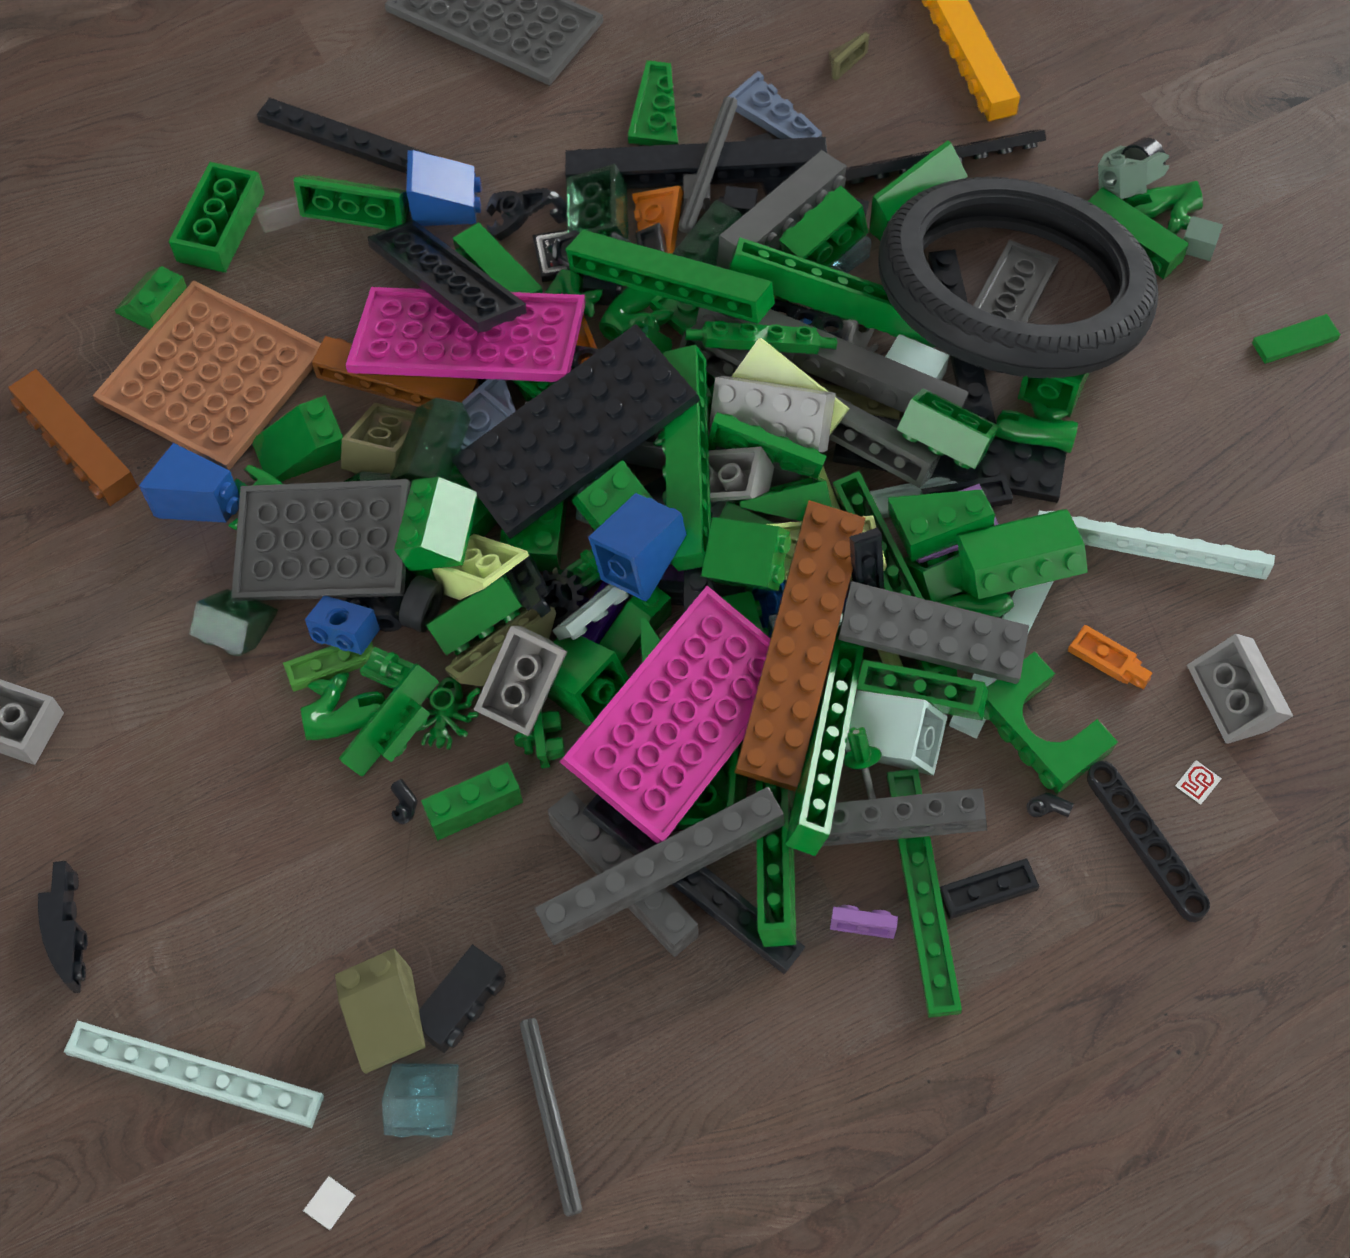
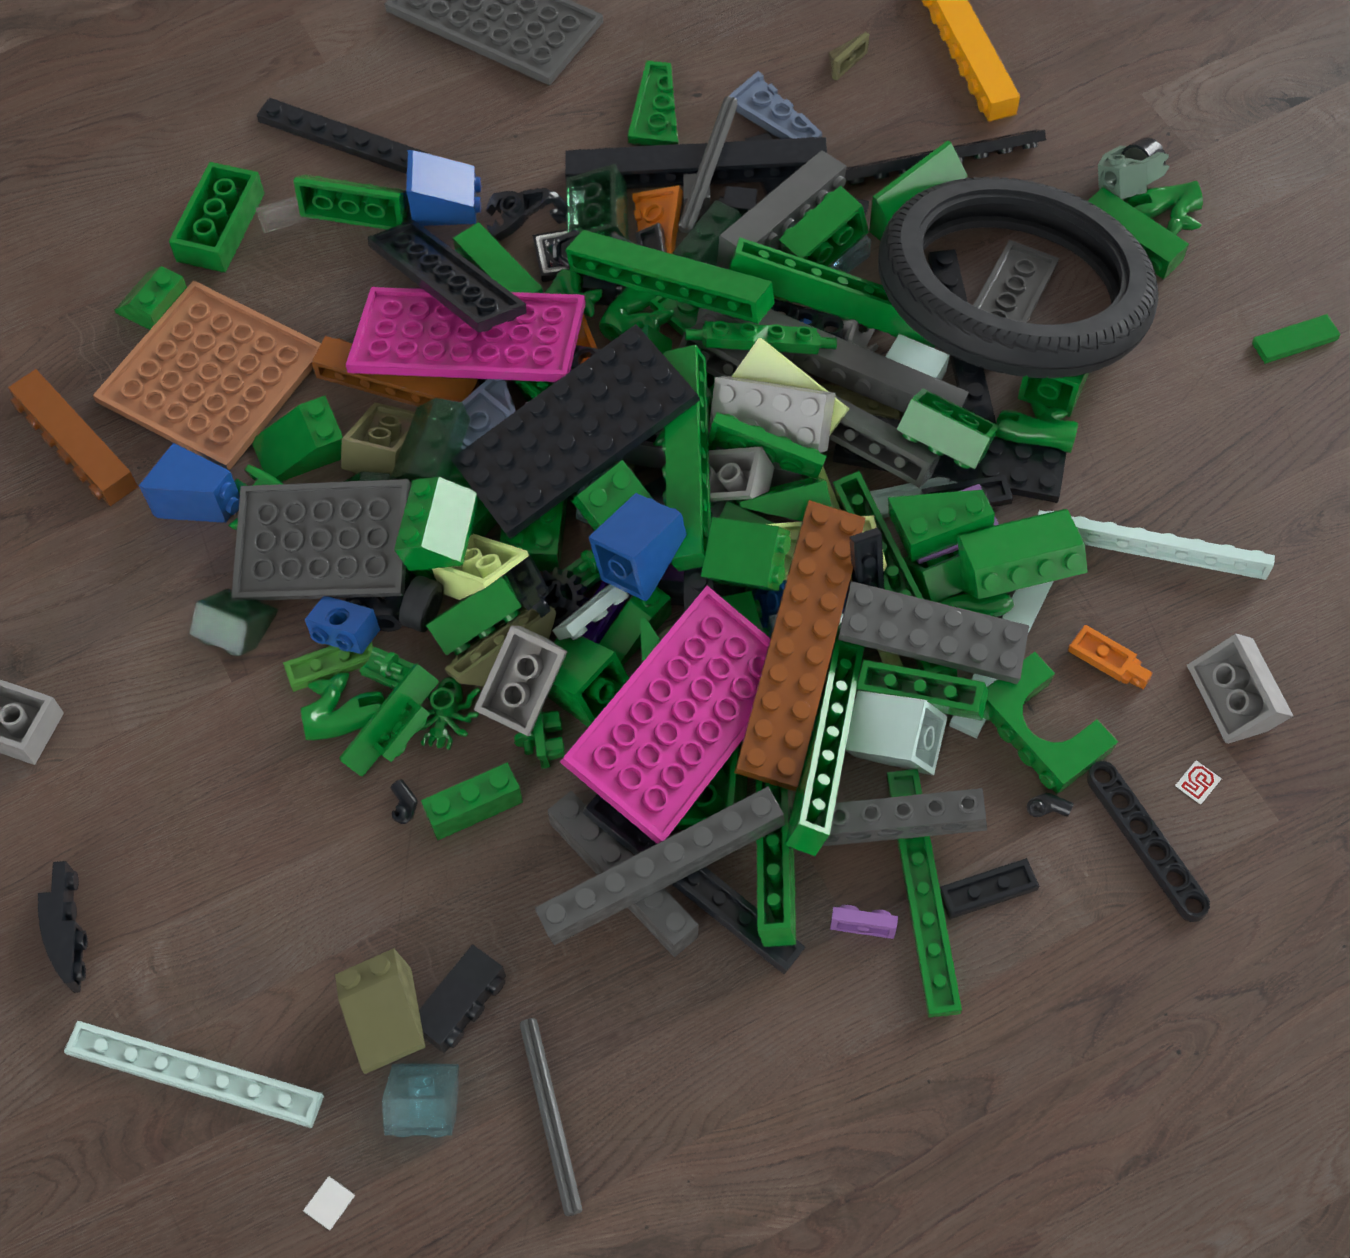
green piece [843,727,882,799] -> none
sand green panel [1183,216,1223,261] -> none

